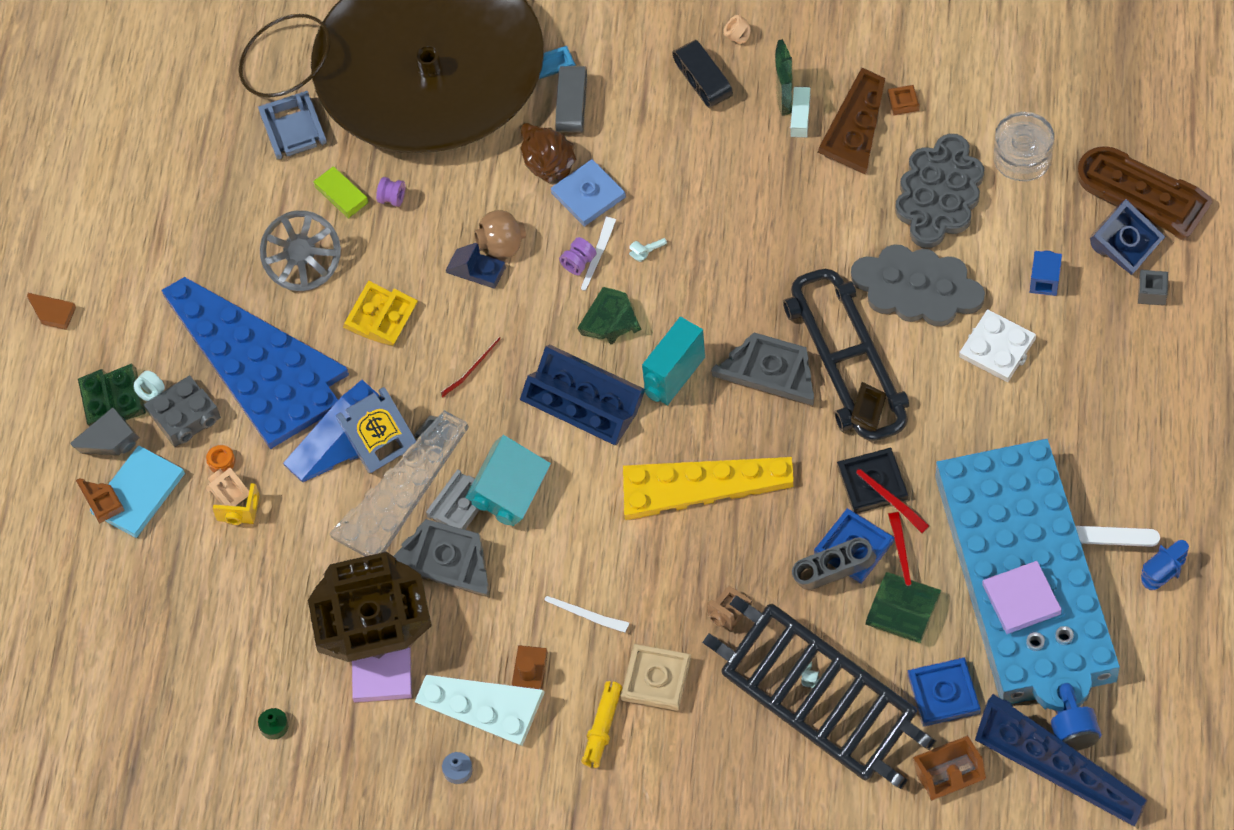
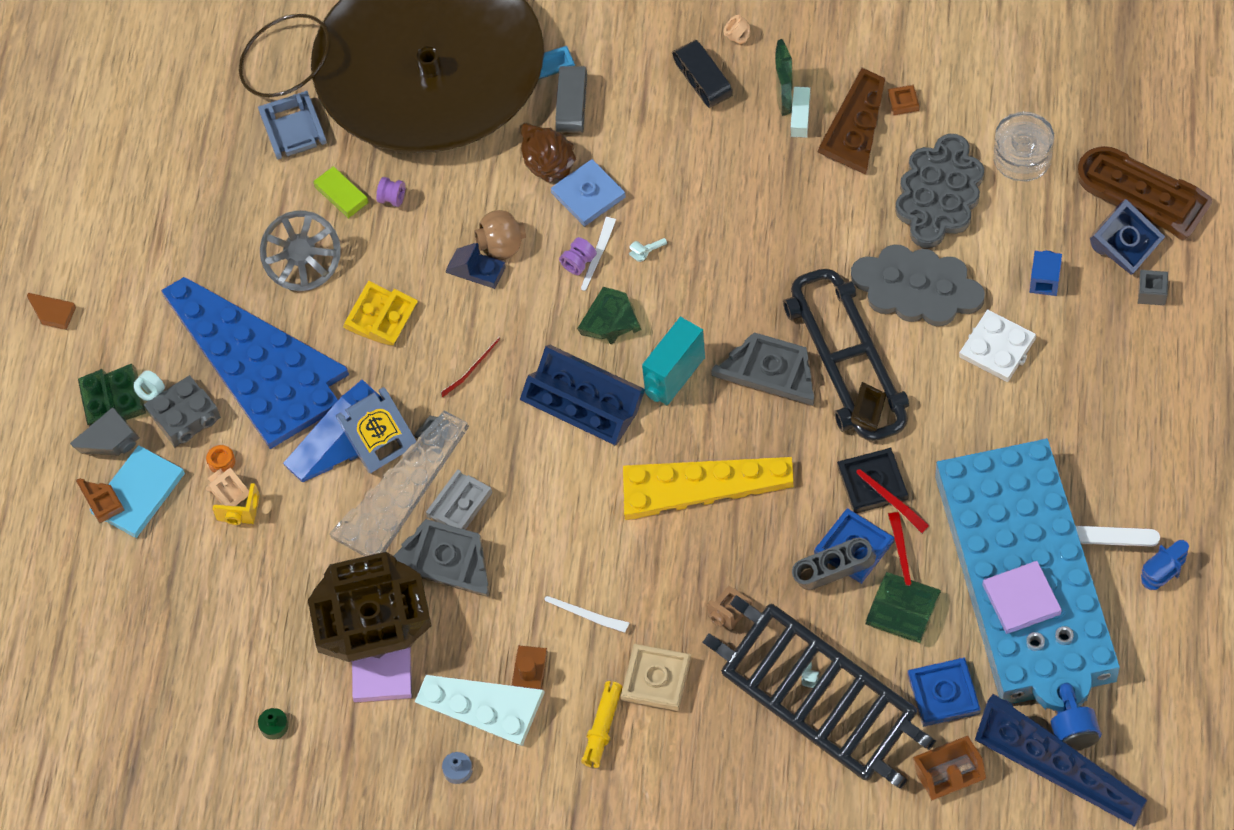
teal brick [465,434,551,526] -> none

